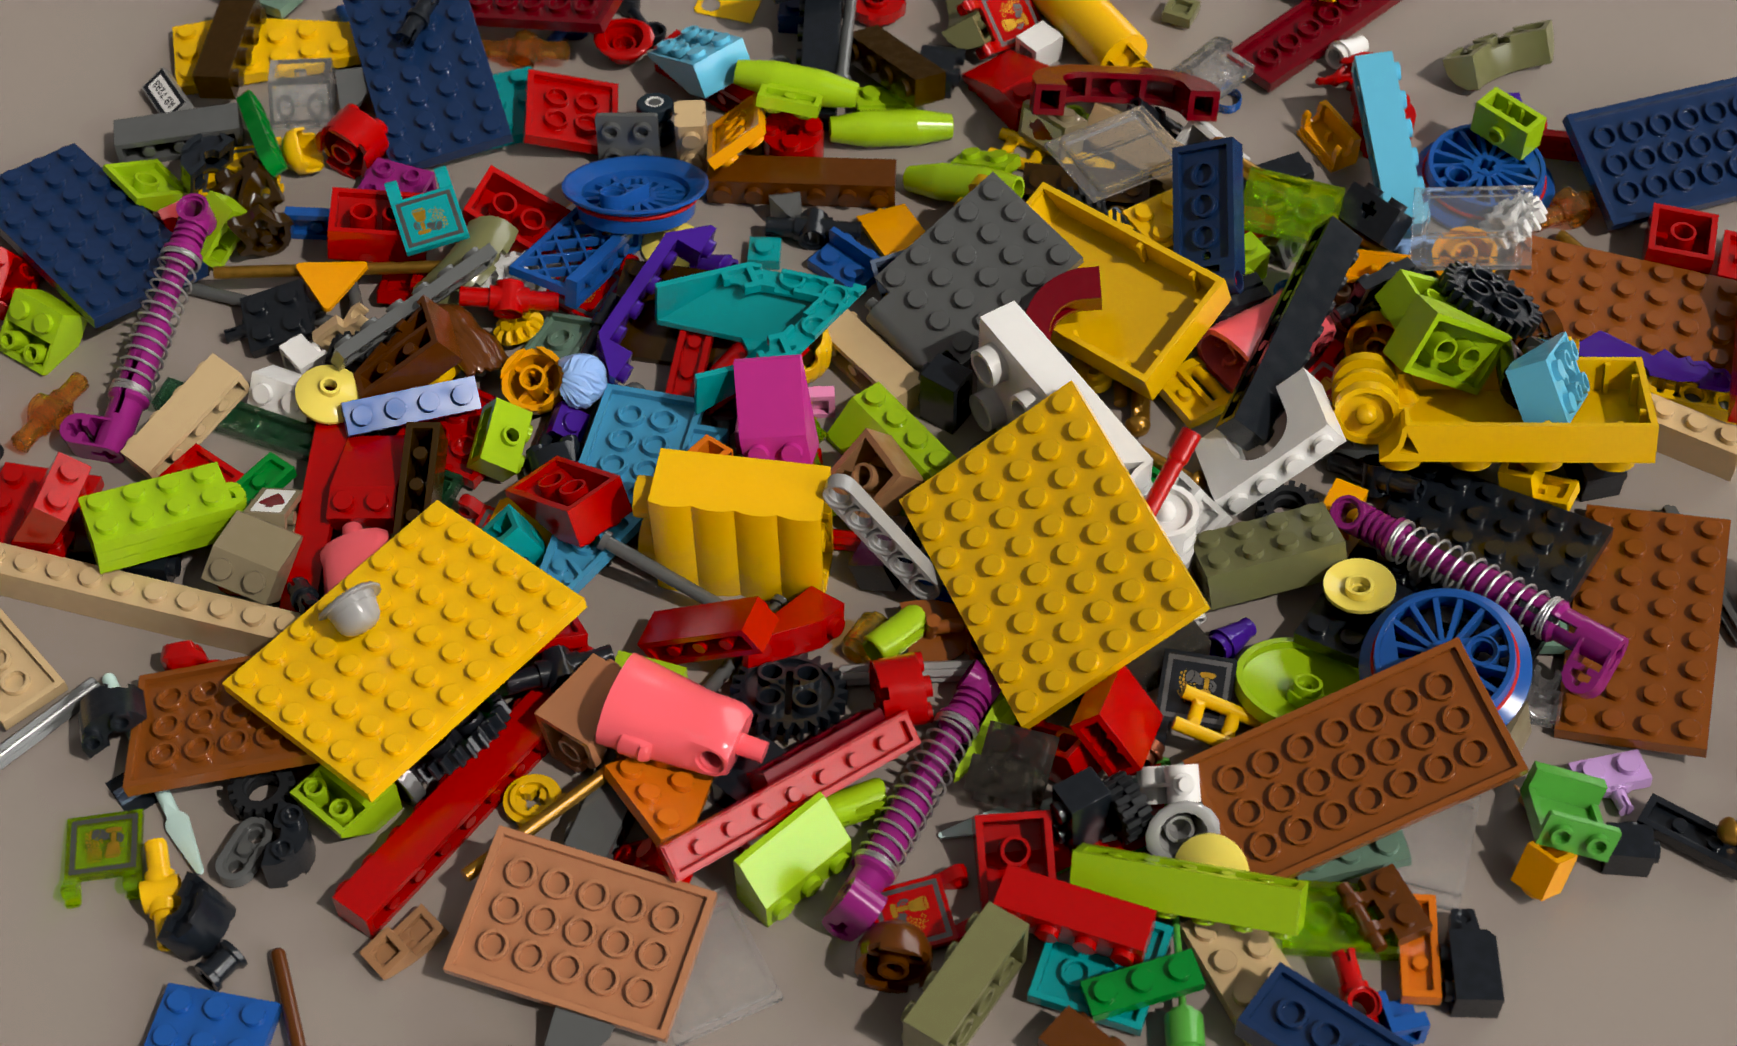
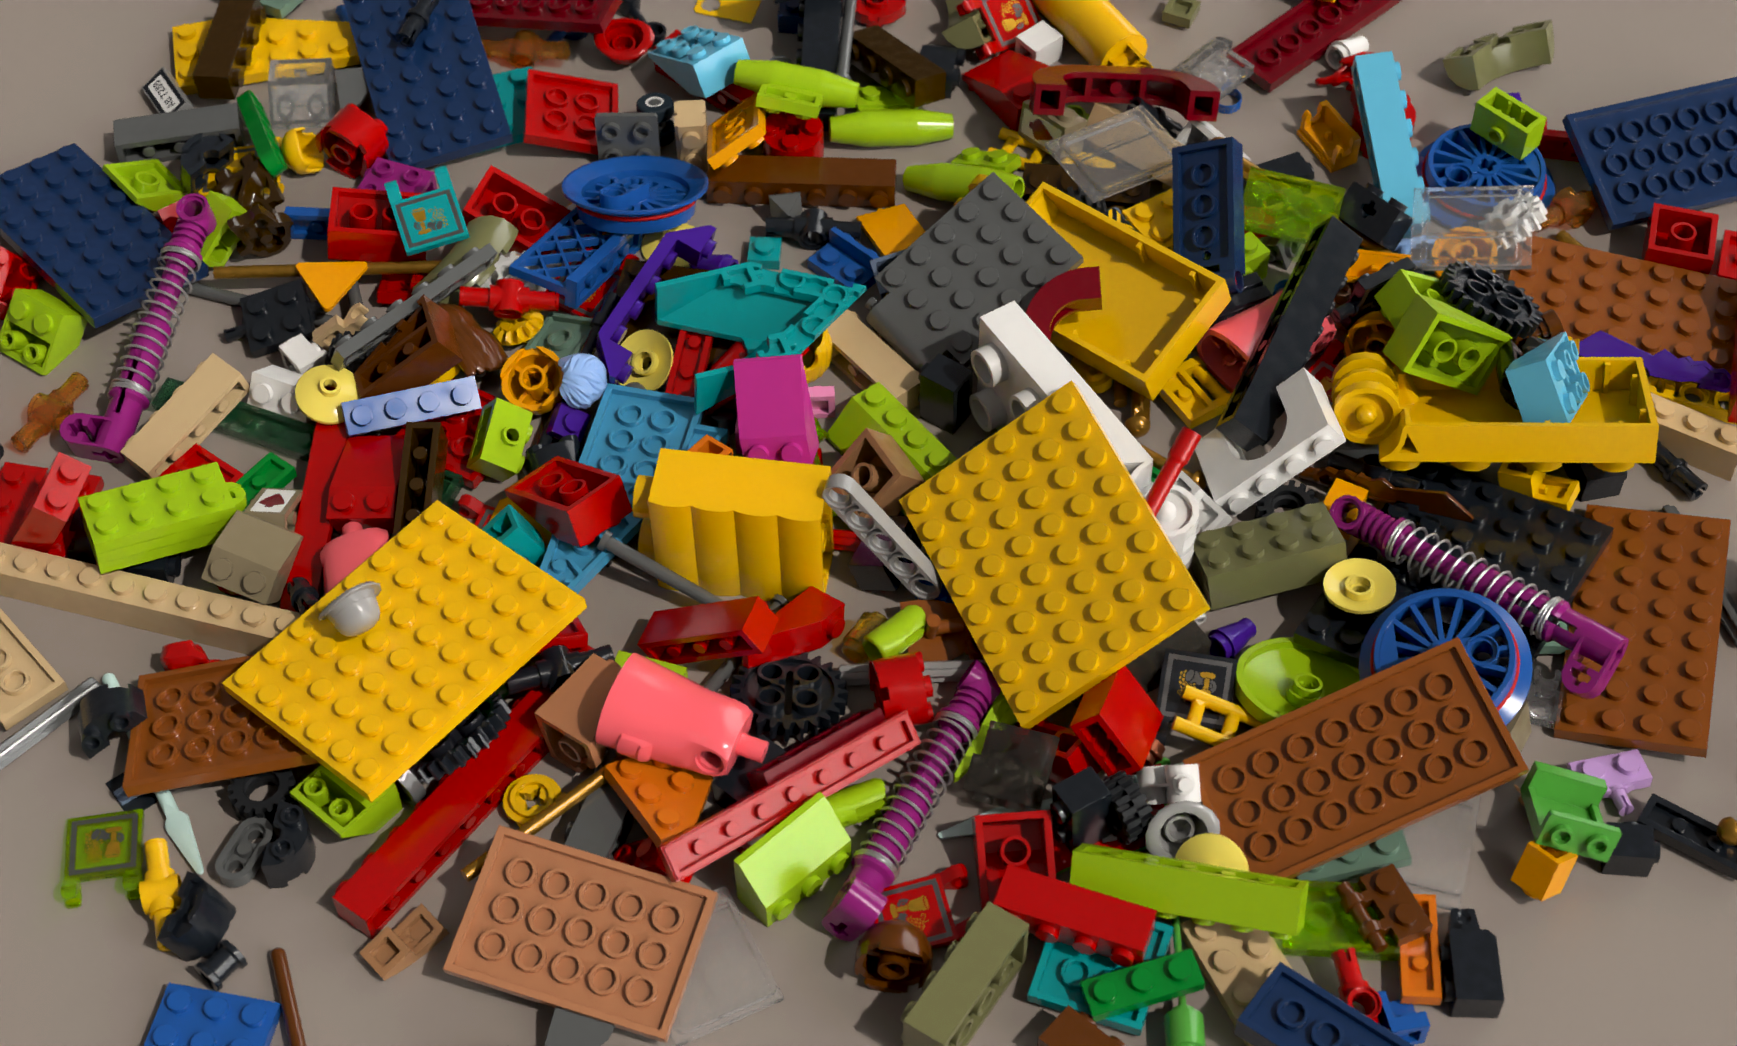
none -> light yellow dish [619,329,674,391]
none -> reddish brown sword [1298,466,1474,522]
none -> black pin [1652,440,1708,501]

